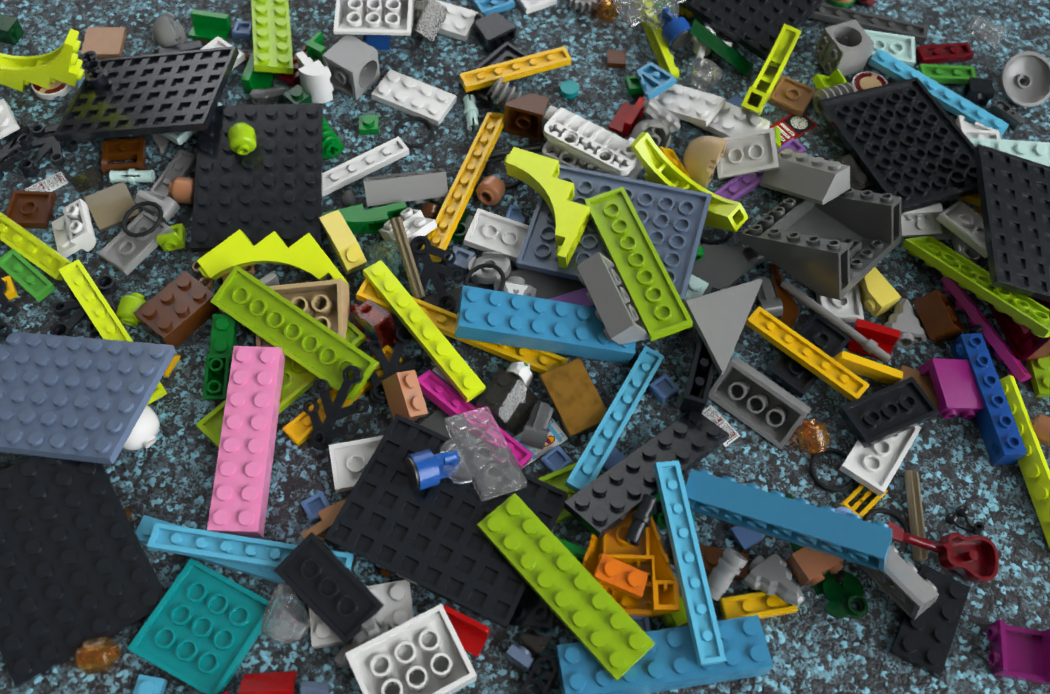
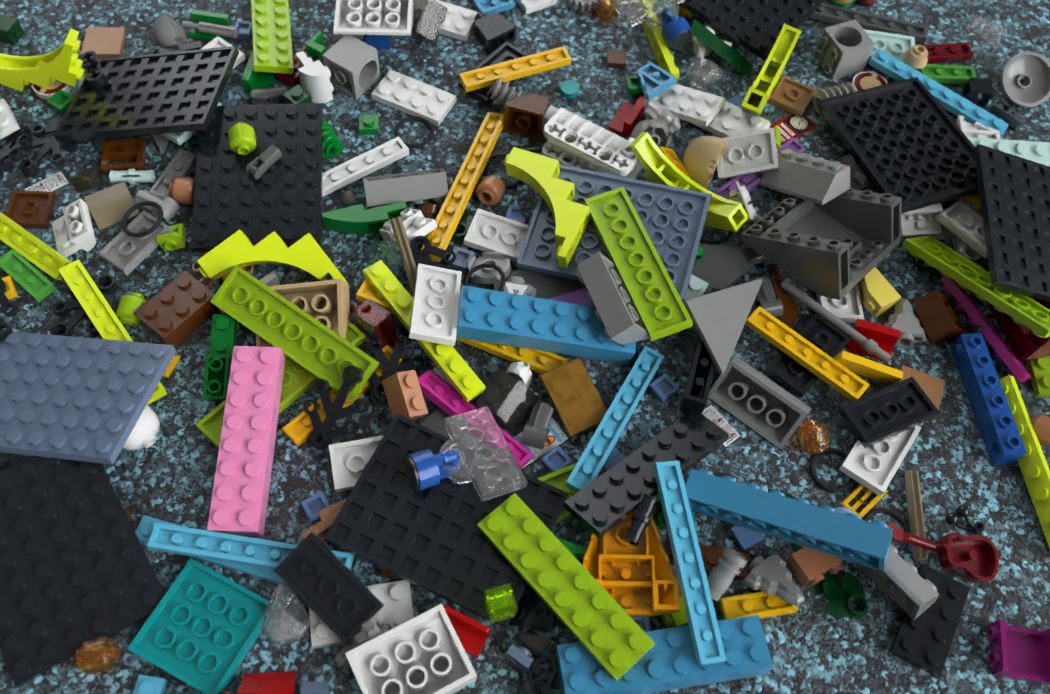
light yellow slope [319,210,367,275] -> none
light aqua pin [463,94,479,132] -> none
orange plate [593,553,649,600] -> none
lime bracket [812,69,847,90] -> none
magenta panel [918,358,984,420] -> none
none -> green plate [46,89,74,114]
none -> light grey axle [182,21,239,39]
none -> dark grey bar [245,144,282,179]
none -> white plate [409,263,462,346]
none -> clear neon green brick [484,583,518,623]
none -> white hinge [728,181,759,230]
none -> tan cone [902,45,928,70]

